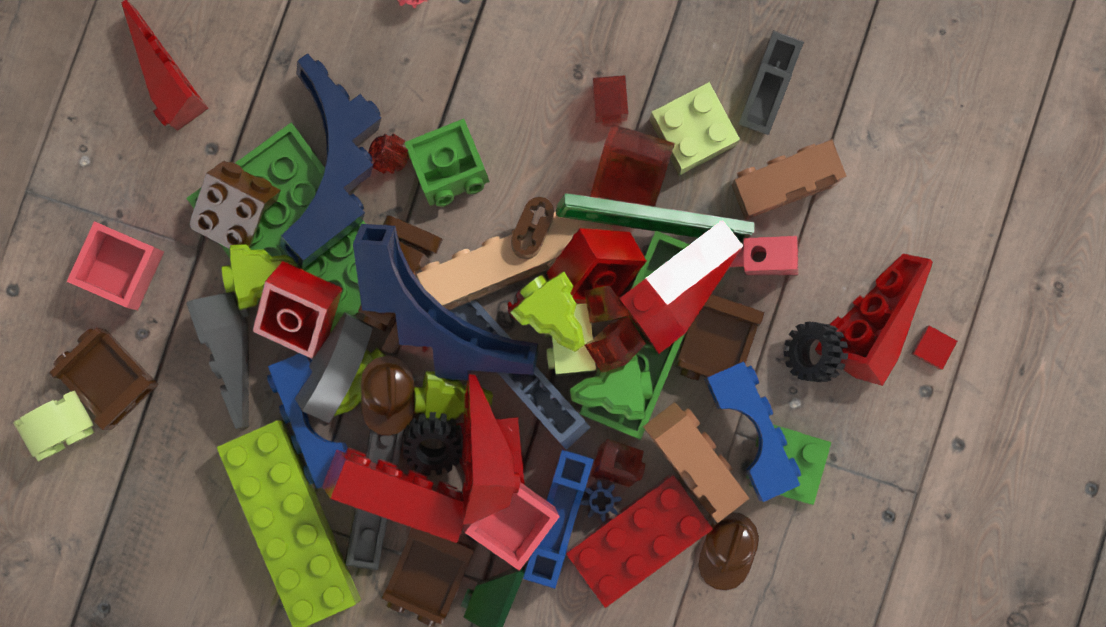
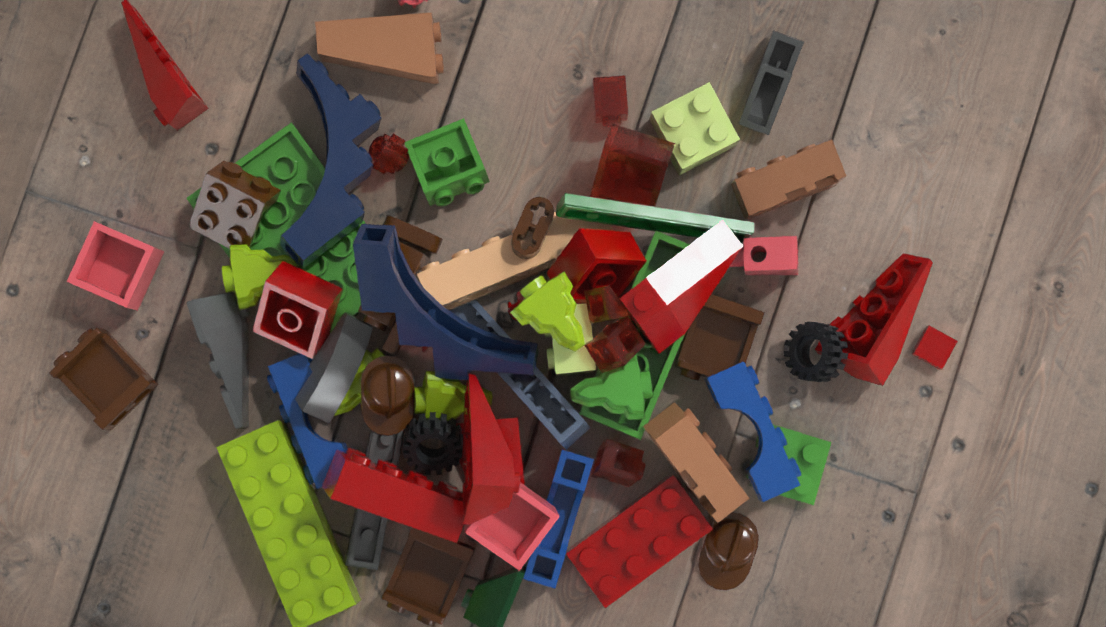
yellowish green brick [13,391,95,462] -> none
dark blue gear [581,480,622,522] -> none
none -> nougat slope [315,12,444,84]

